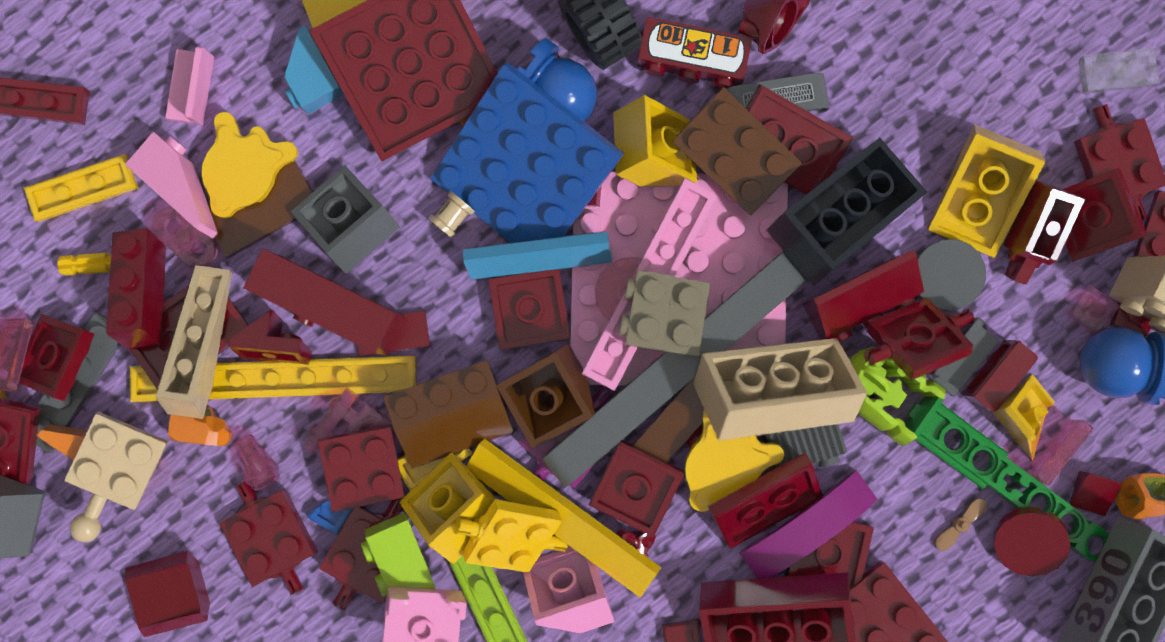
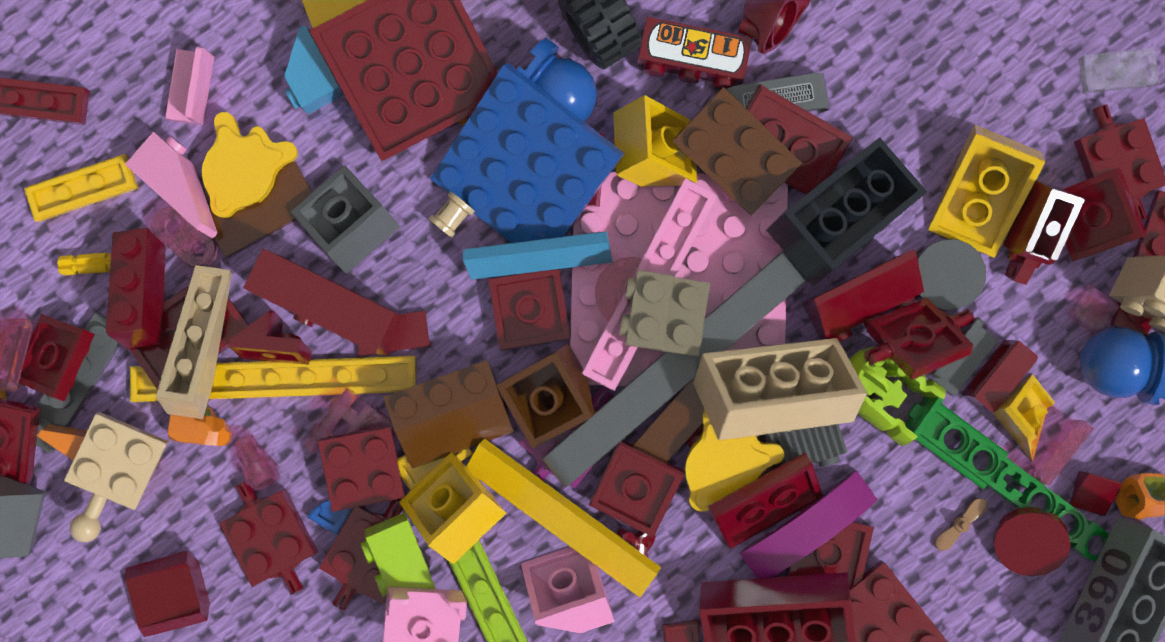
yellow plate [452,499,568,573] -> none

